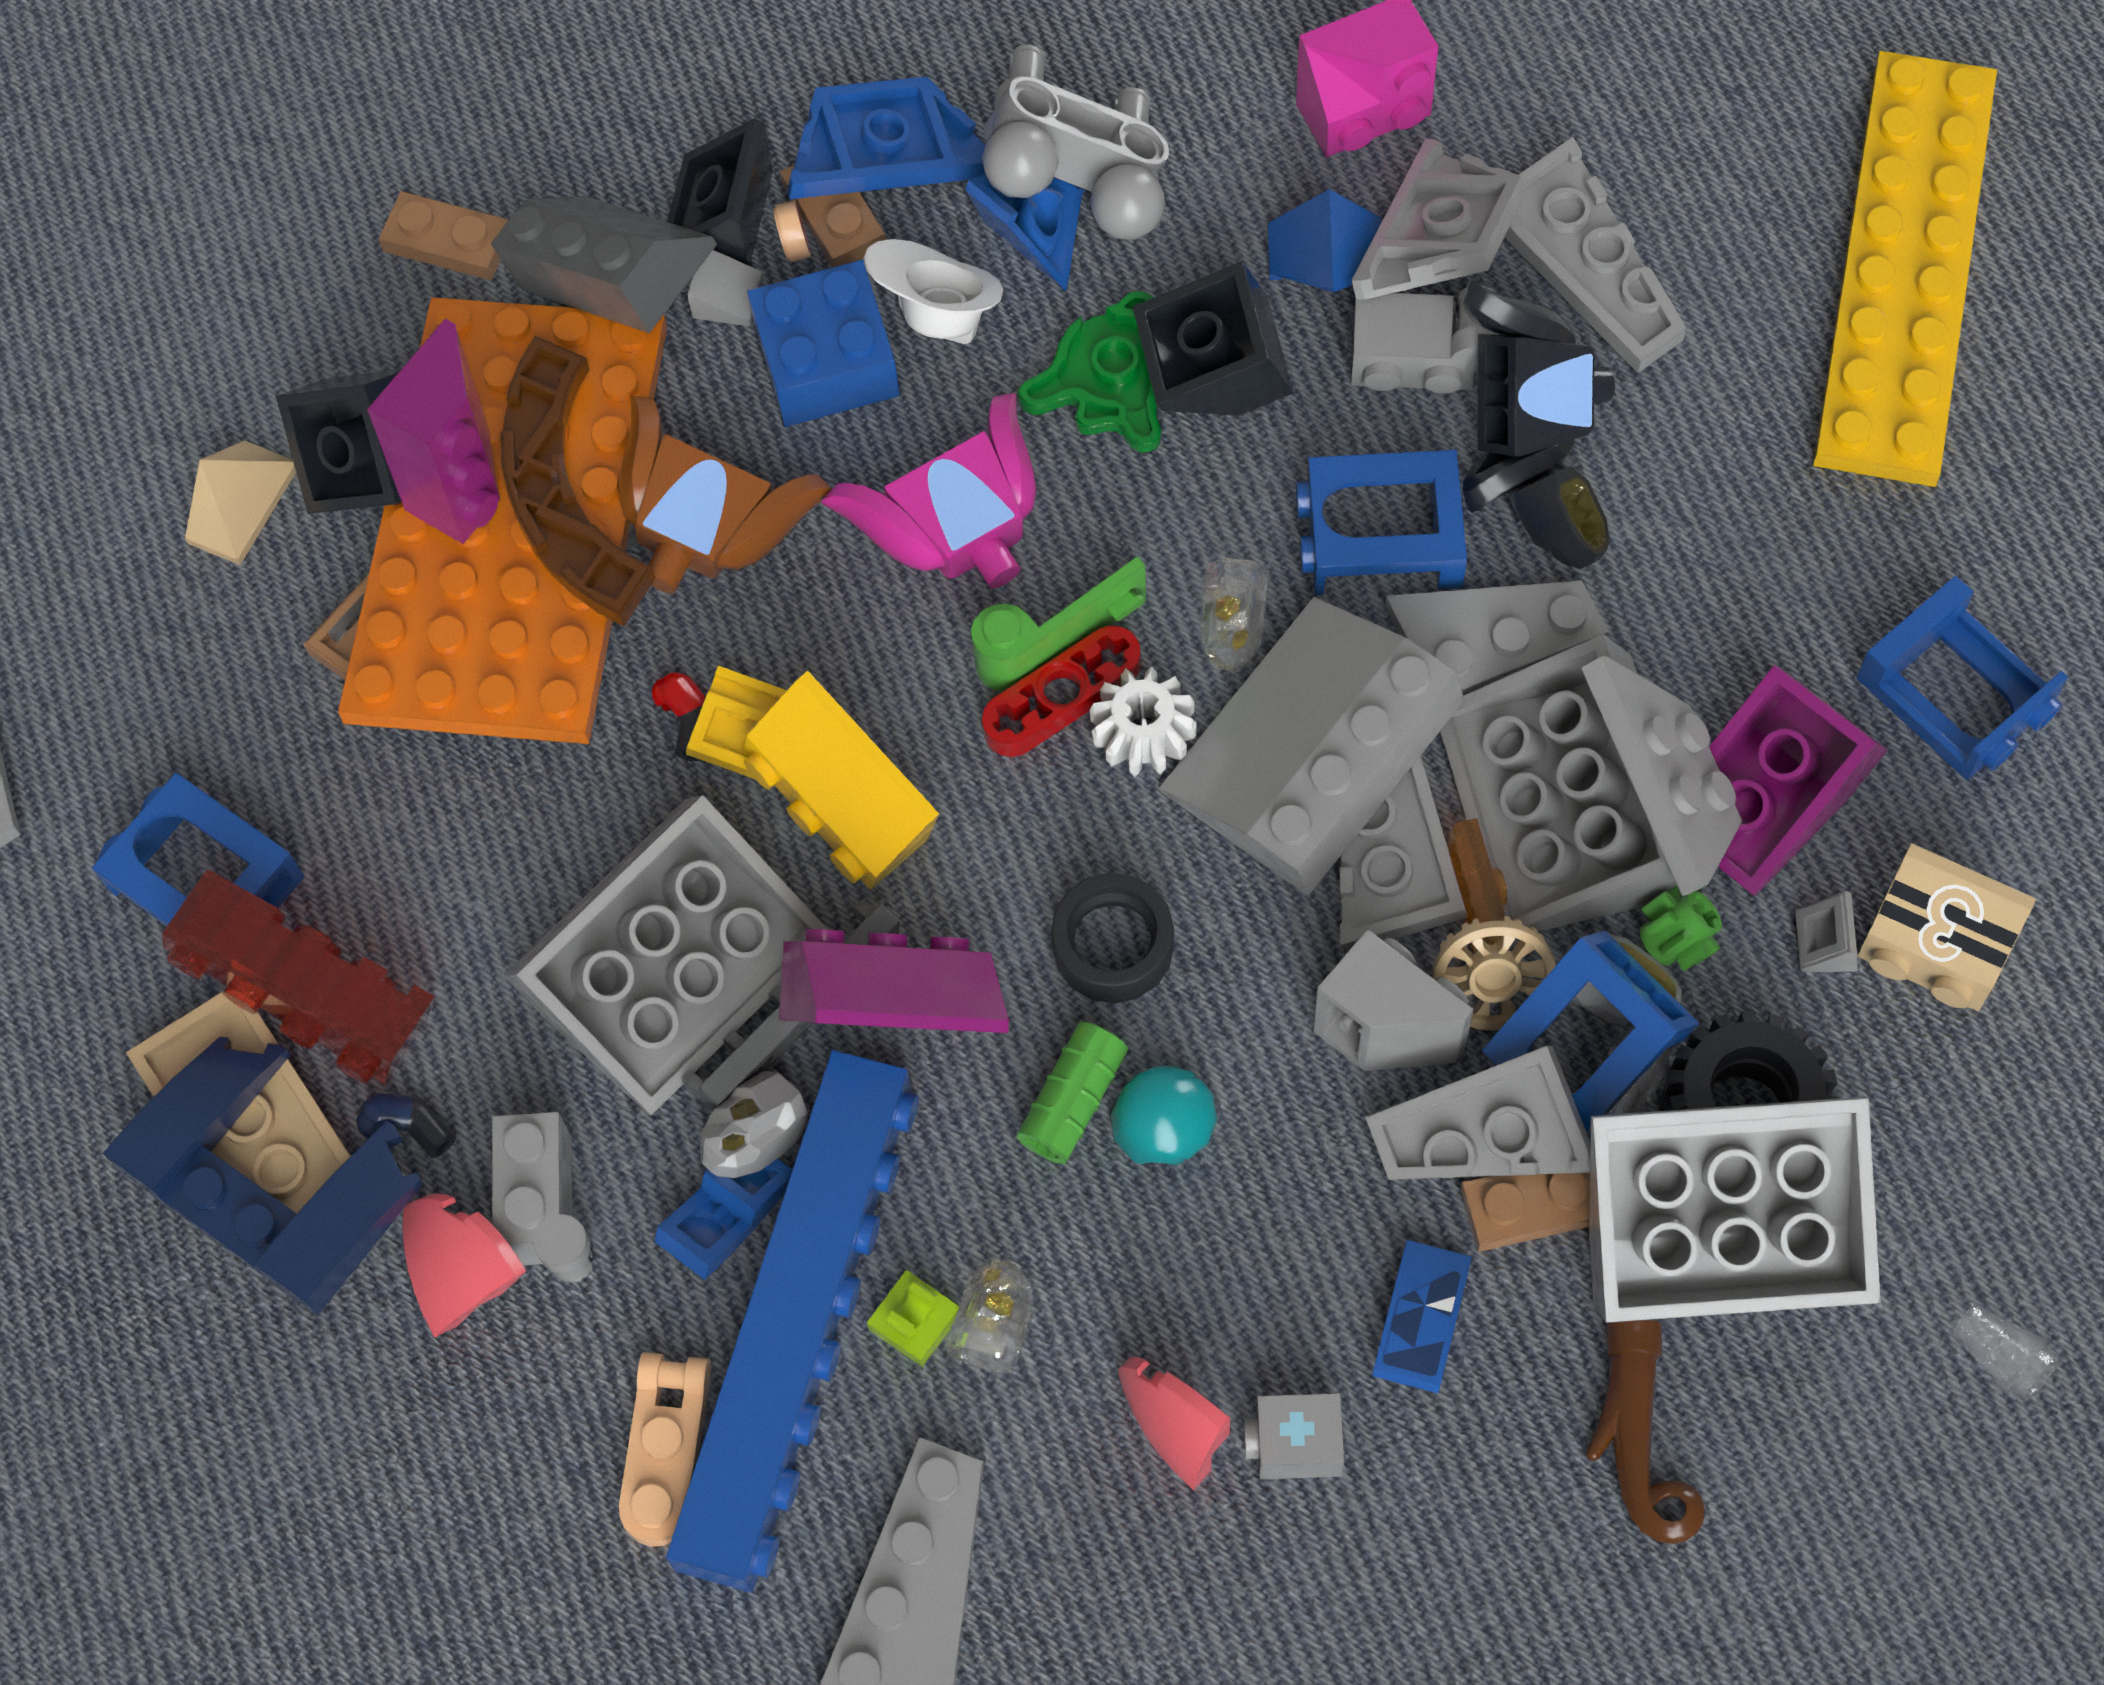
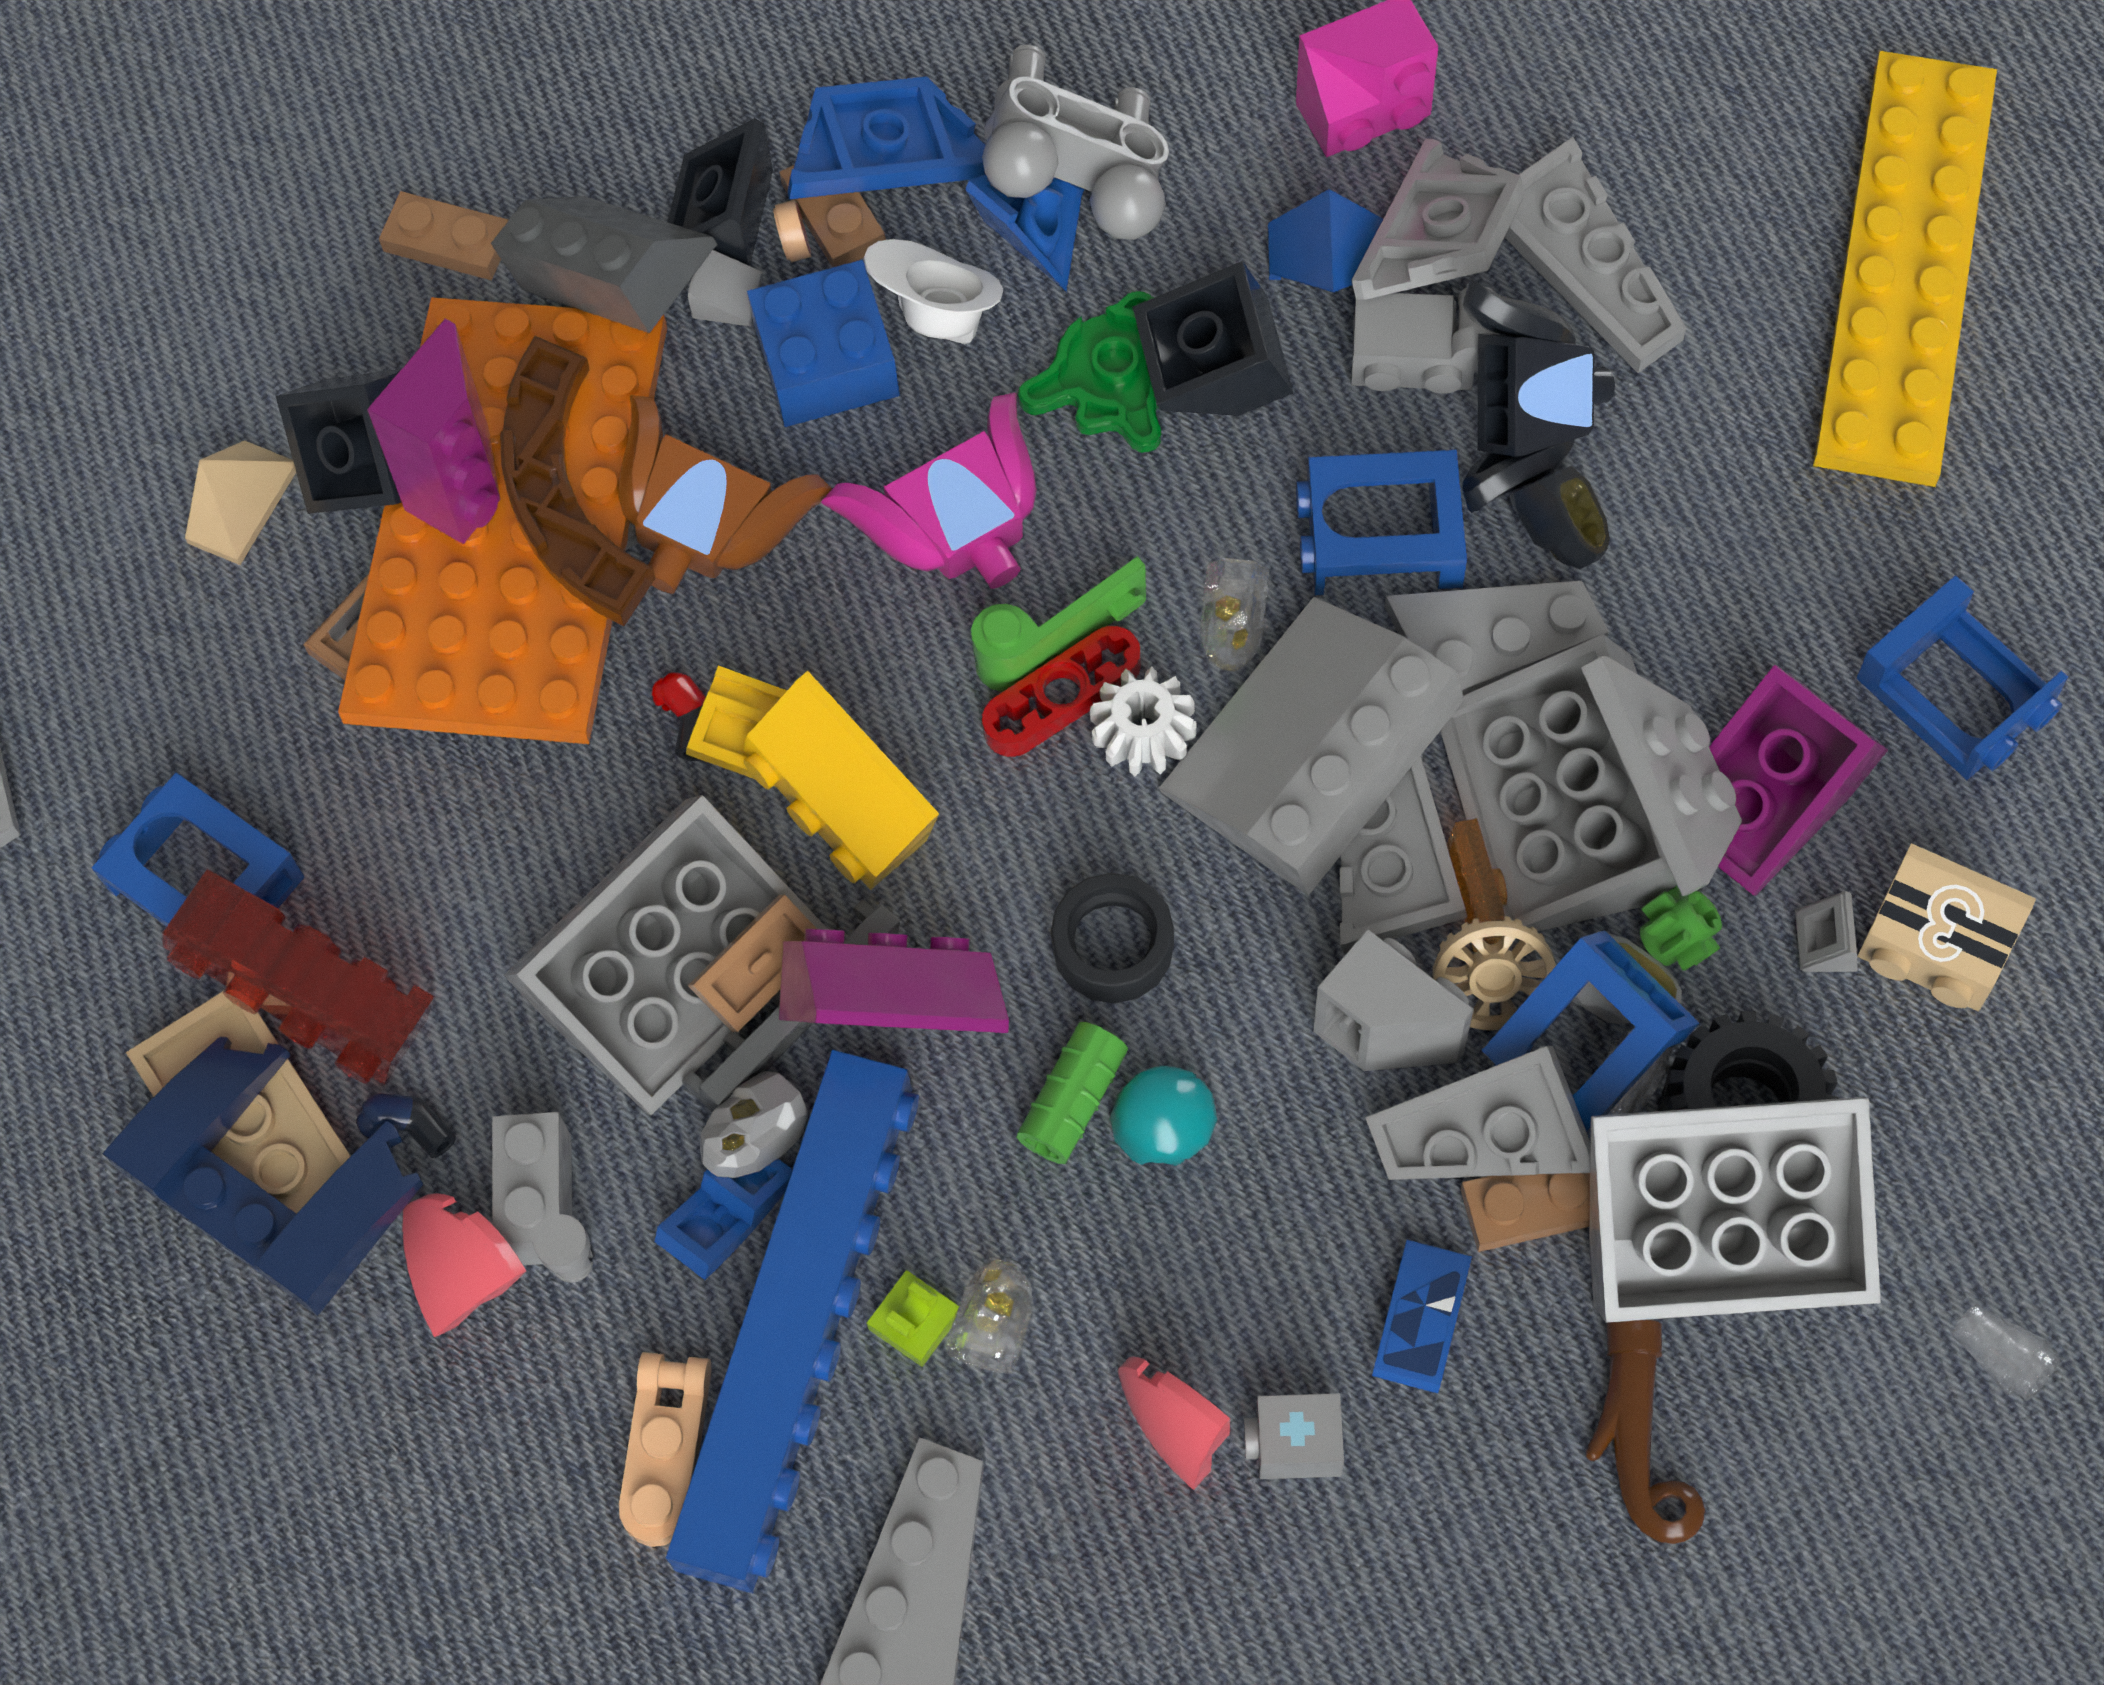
none -> medium nougat plate [688,894,817,1032]

